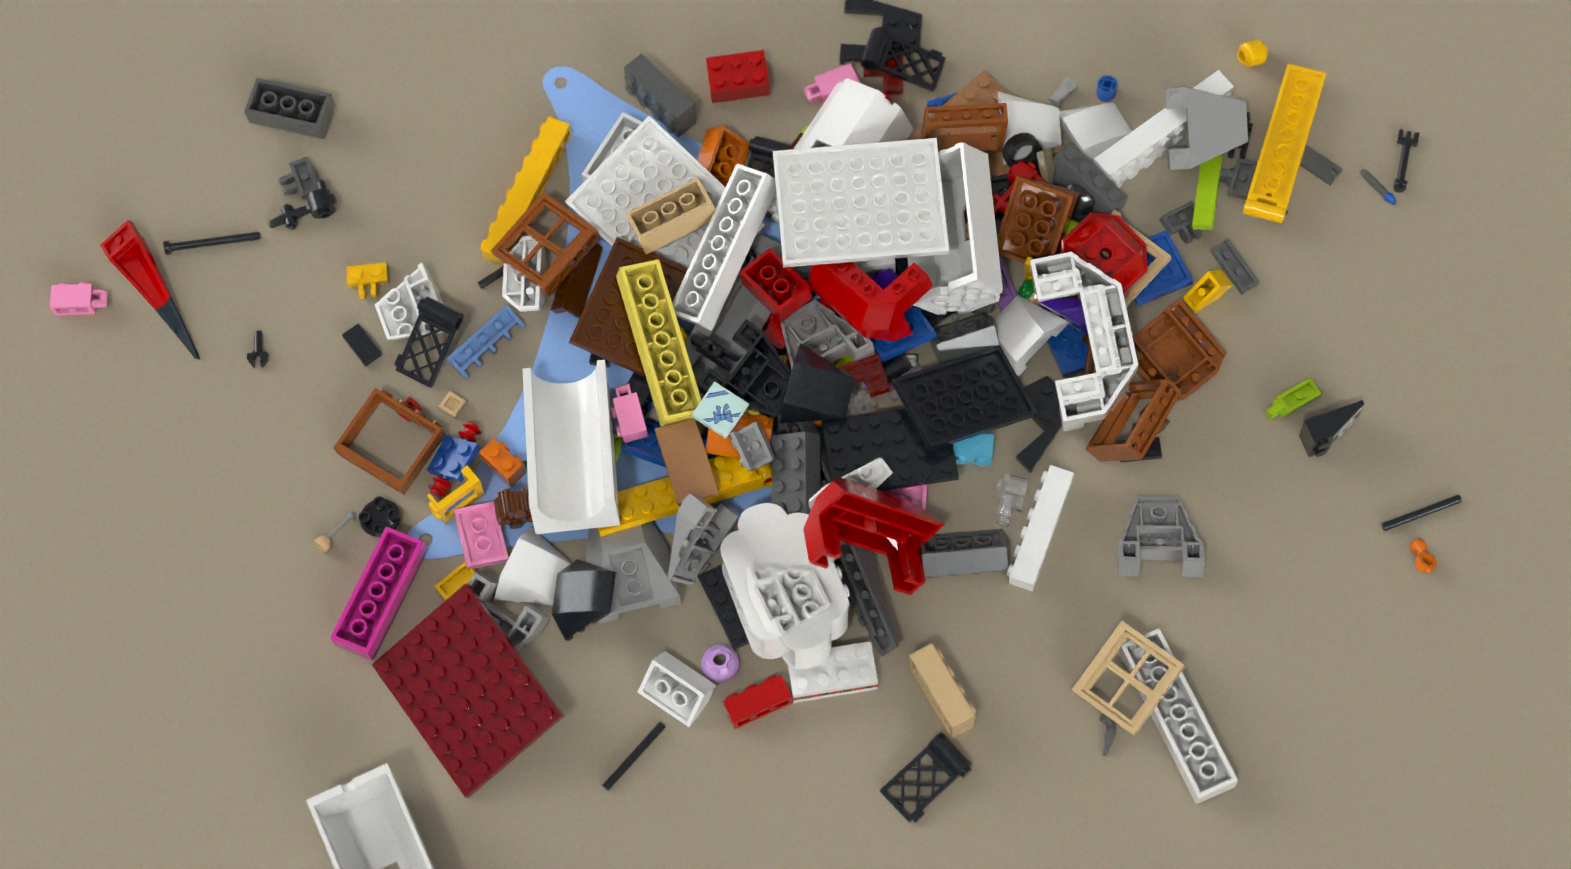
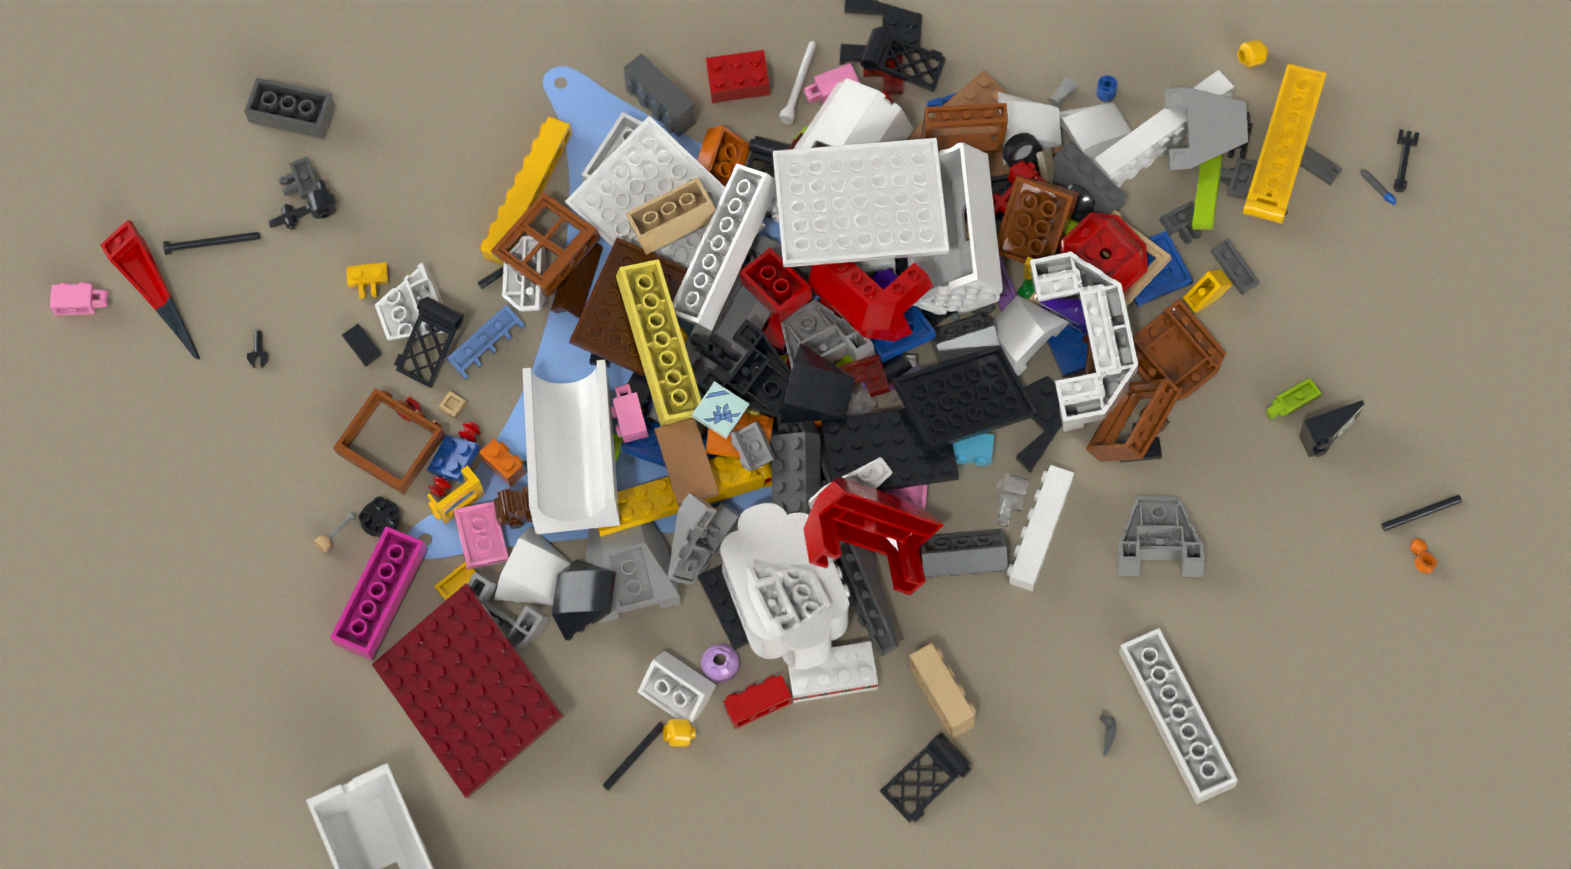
tan window [1072,621,1185,736] -> none
none -> yellow head [663,719,696,747]
none -> white piece [778,41,816,125]

